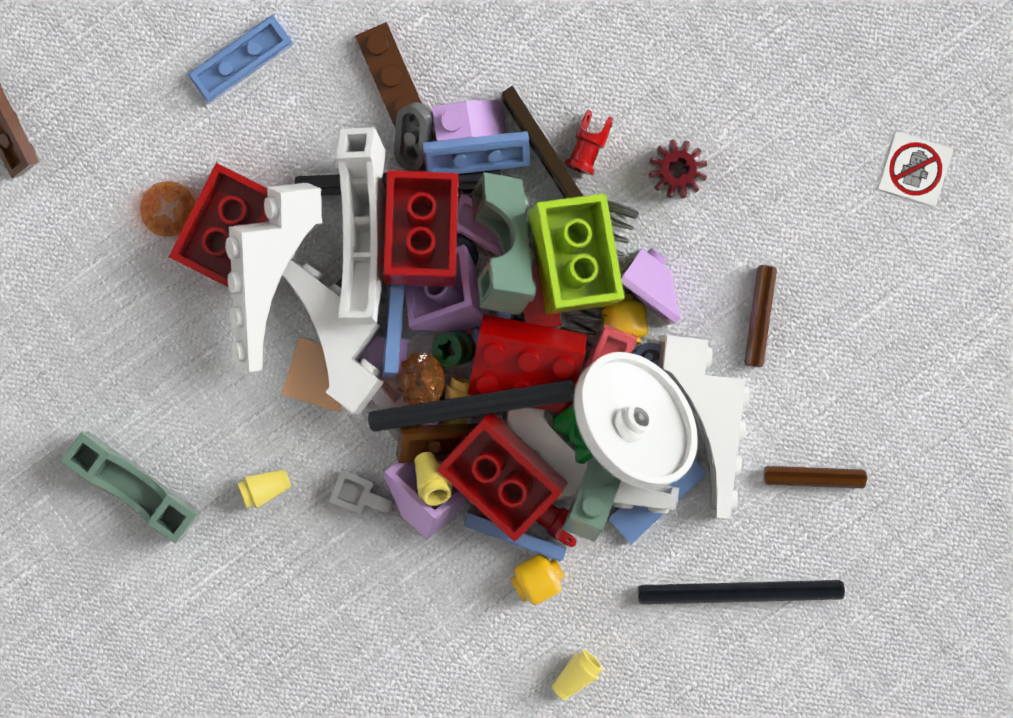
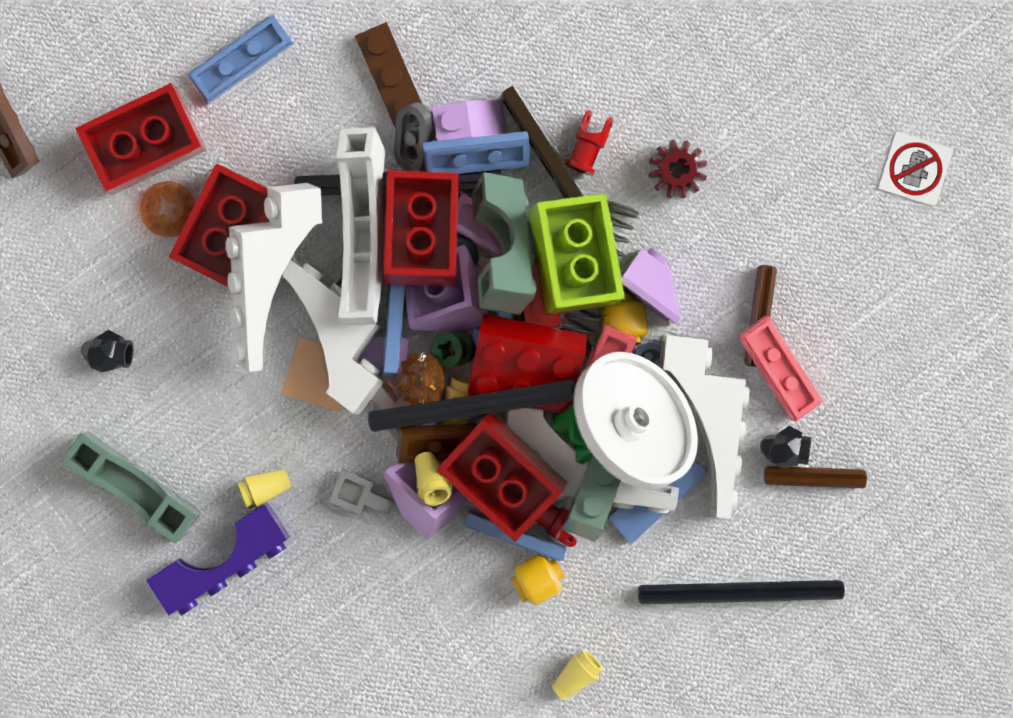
none -> red brick [75,83,207,195]
none -> black rock [81,330,134,372]
none -> dark purple arch [146,502,290,616]
none -> coral tile [737,316,823,422]
none -> black rock [760,426,812,468]

